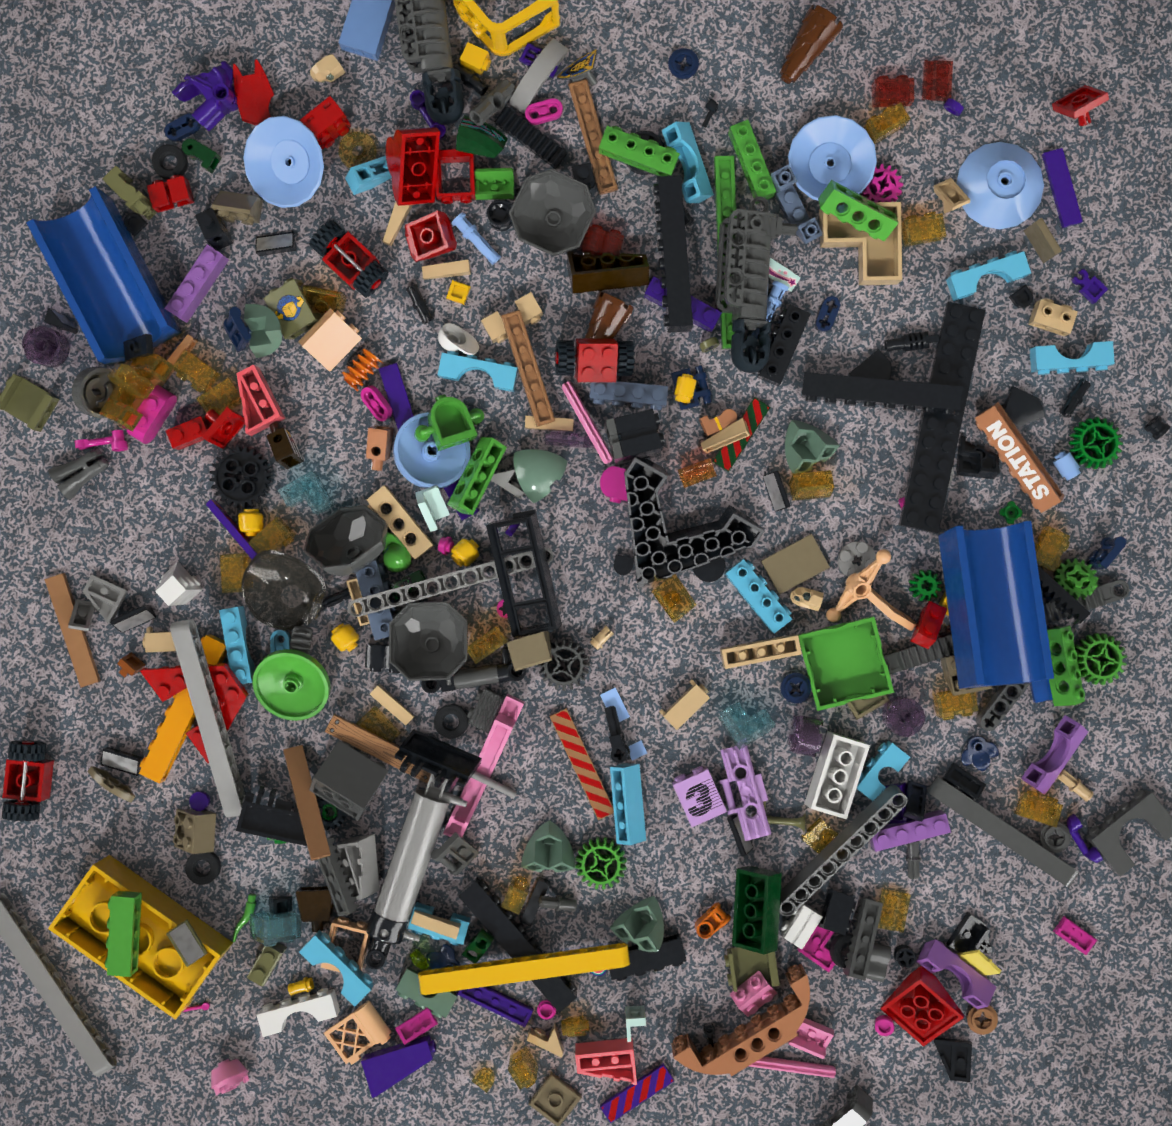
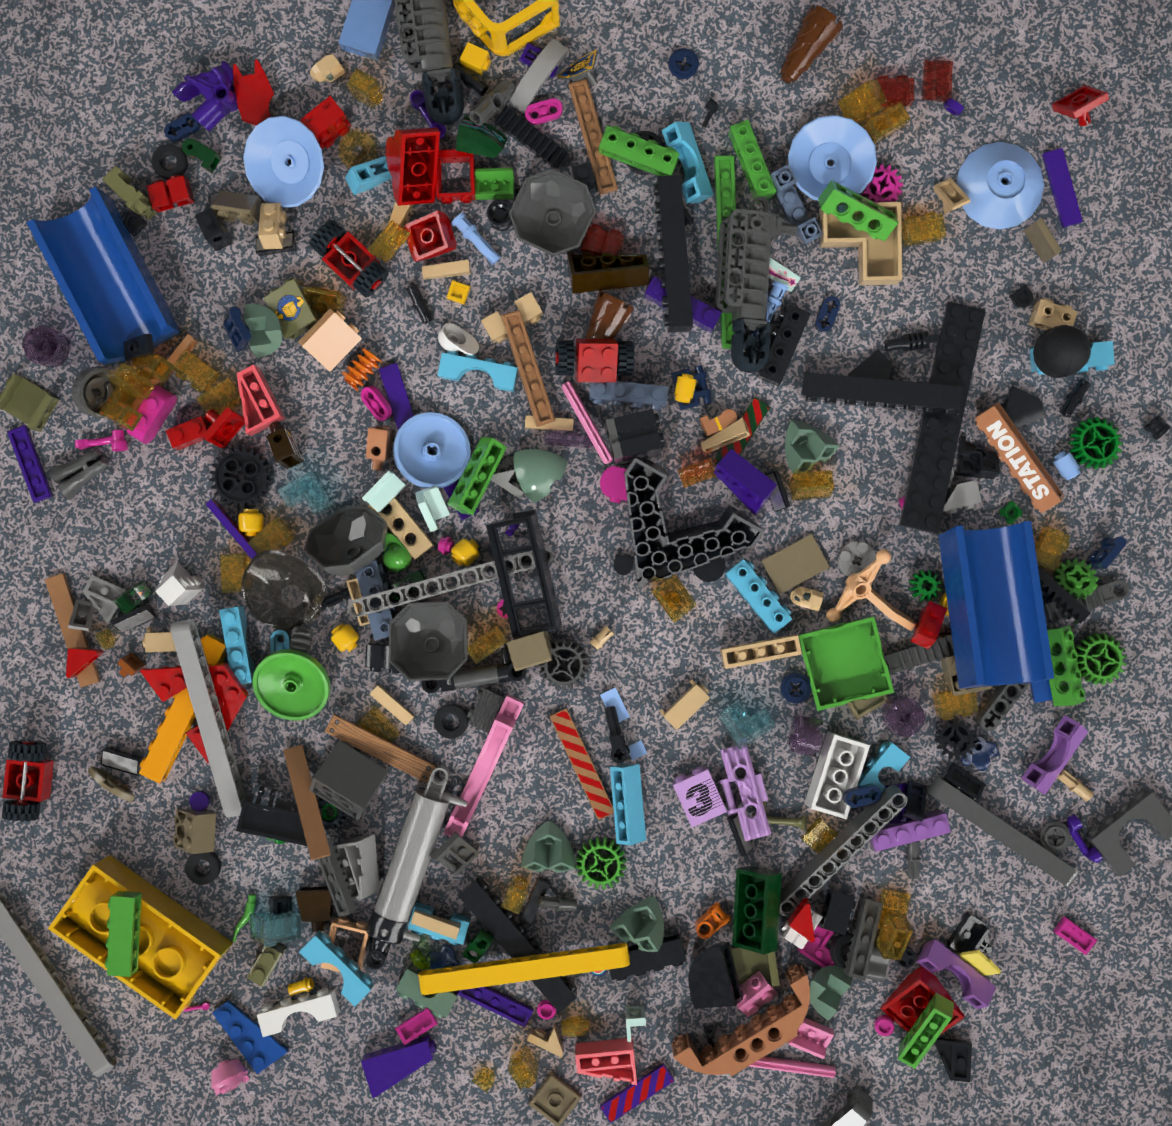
black slope [44,308,78,334] -> none
medium lavender brick [164,244,229,323] -> none
flat silver slope [167,919,208,967] -> none
light nougat piece [324,1000,392,1065] -> none
black hinge [394,729,482,792] -> none
bright green piece [414,394,484,451] -> none
light grey bar [471,771,517,798] -> none
olive tile [700,337,720,353] -> none
medium azure arch [946,251,1031,301] -> none
medium nougat gear [966,1006,998,1035] -> none
clear yellow brick [1014,790,1063,828] -> none
dark purple plate [1071,269,1108,304] -> none
none -> dark purple tile [7,425,53,503]
none -> red slope [66,647,104,678]
none -> clear yellow tile [95,628,115,650]
none -> leg [112,580,153,614]
none -> blue wing [212,1000,289,1074]
none -> tan brick [258,203,287,249]
none -> clear yellow brick [347,68,383,109]
none -> light aqua panel [362,471,406,513]
none -> clear yellow plate [368,220,411,263]
none -> black brick [688,942,743,1009]
none -> dark purple wedge [714,449,777,515]
none -> red slope [788,898,815,942]
none -> sand green brick [809,966,853,1021]
none -> clear yellow brick [838,80,887,123]
none -> dark blue beam [843,784,881,808]
none -> clear yellow brick [876,913,913,960]
none -> bright green brick [897,993,954,1069]
none -> black gear [935,718,979,761]
none -> light grey slope [943,480,982,515]
none -> black piece [1033,325,1091,378]

